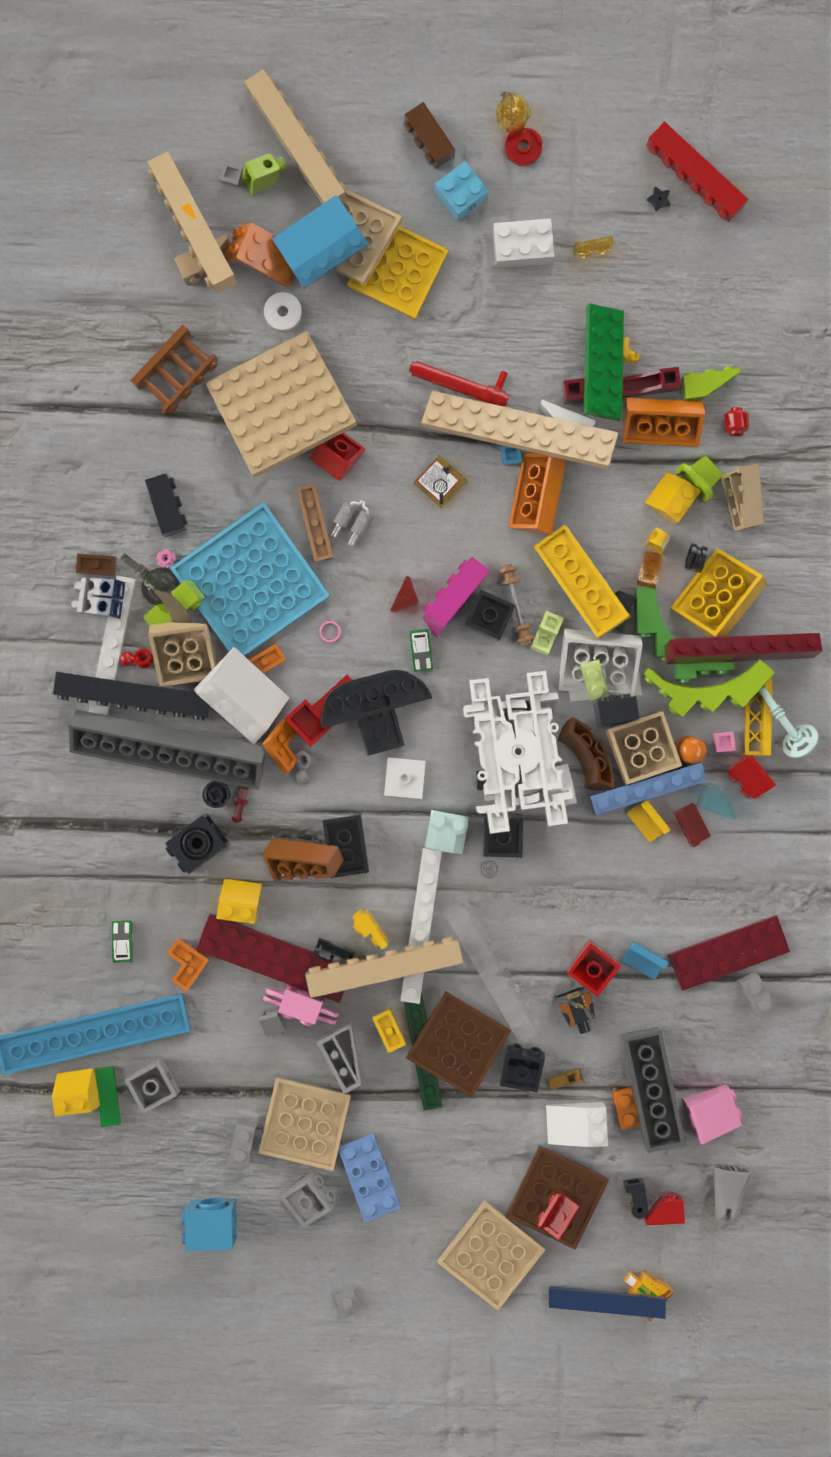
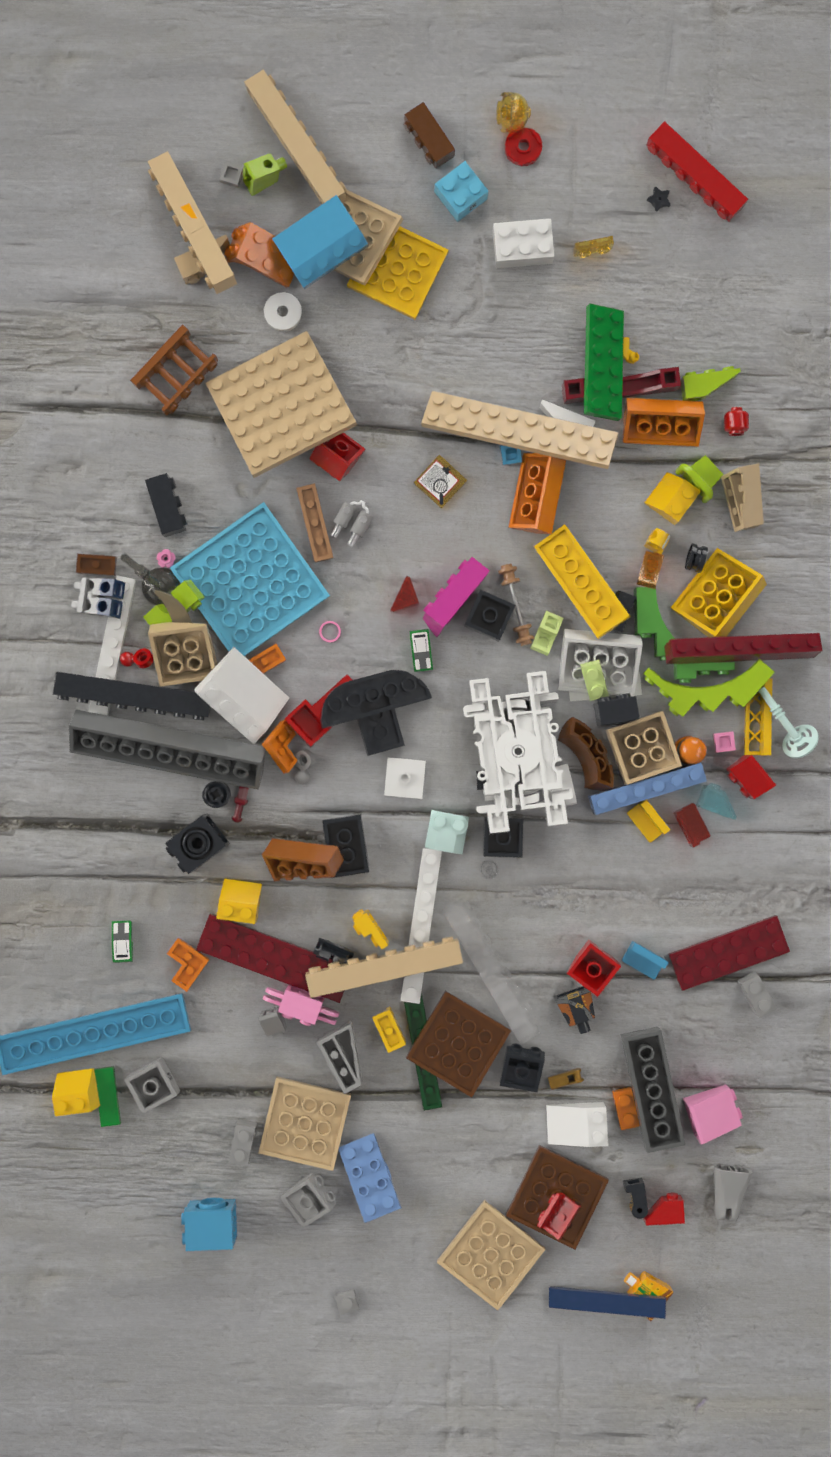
red cylinder [409,361,510,407] -> none

